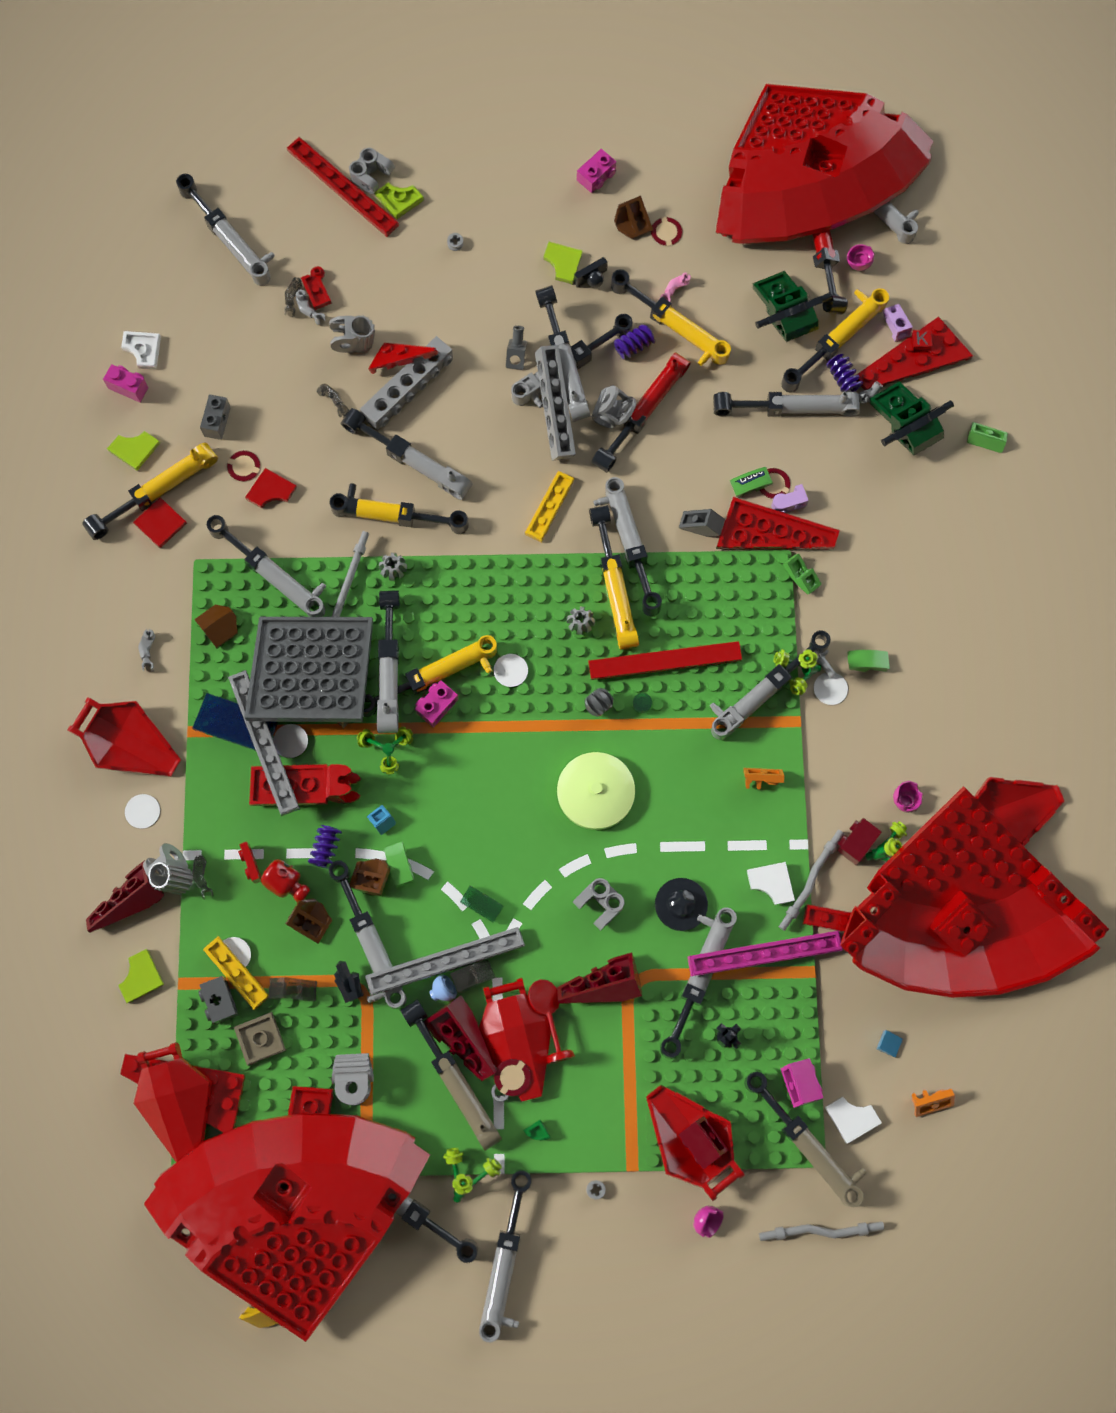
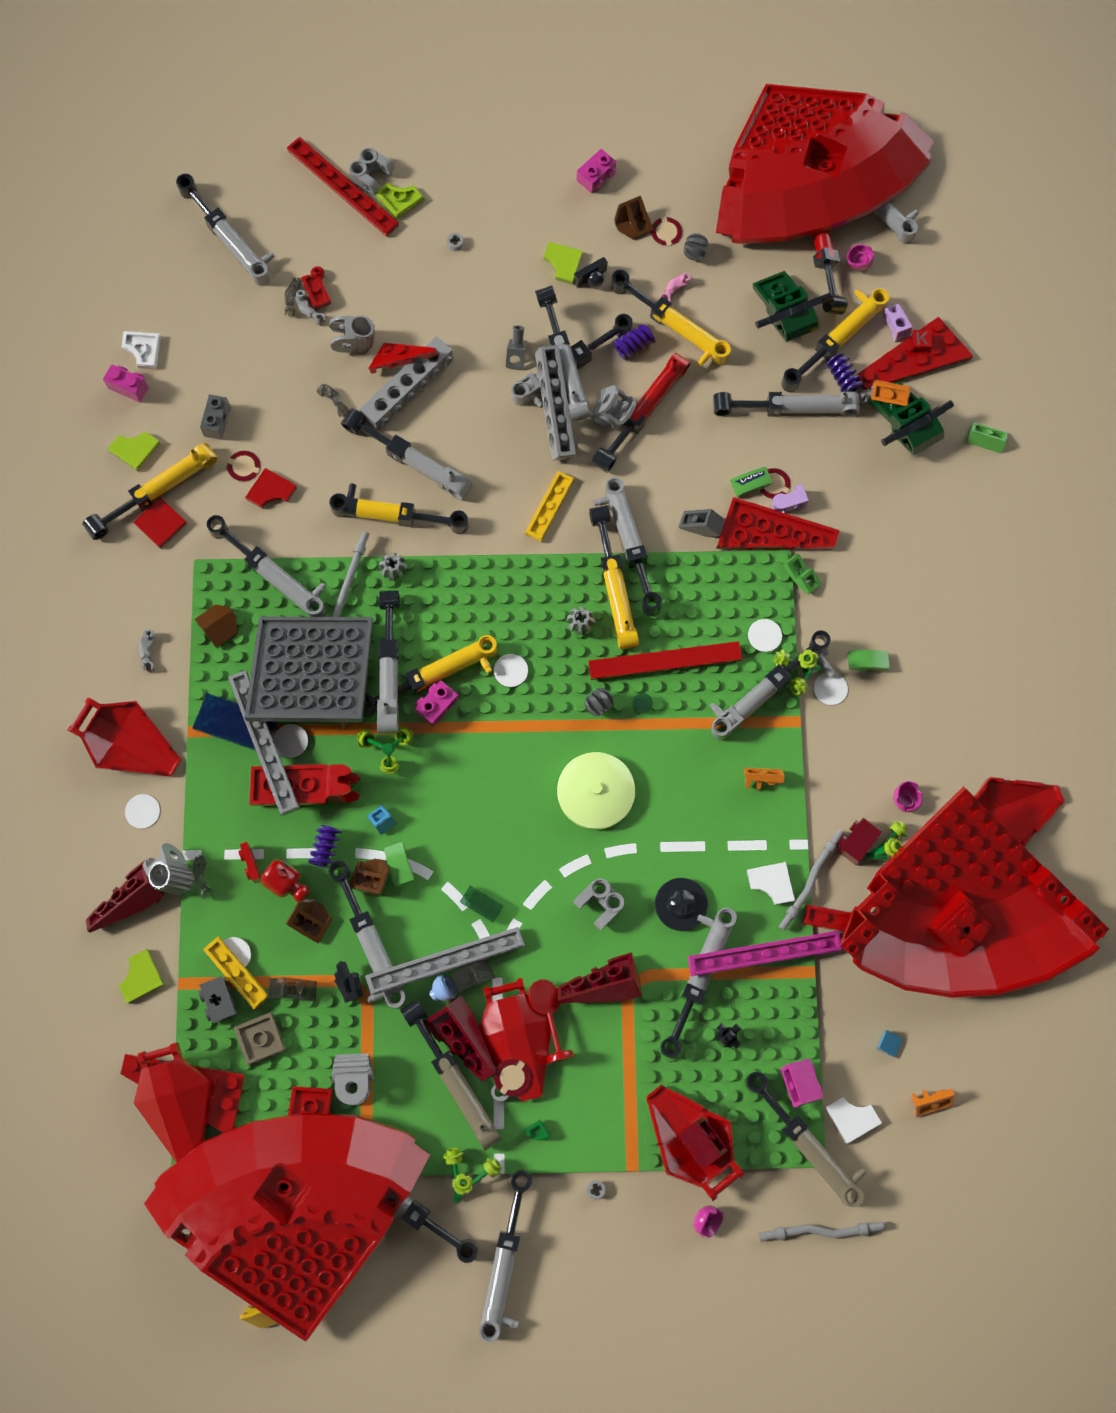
none -> dark grey piece [684,233,708,261]
none -> white sticker [748,619,782,652]
none -> orange plate [871,380,911,406]

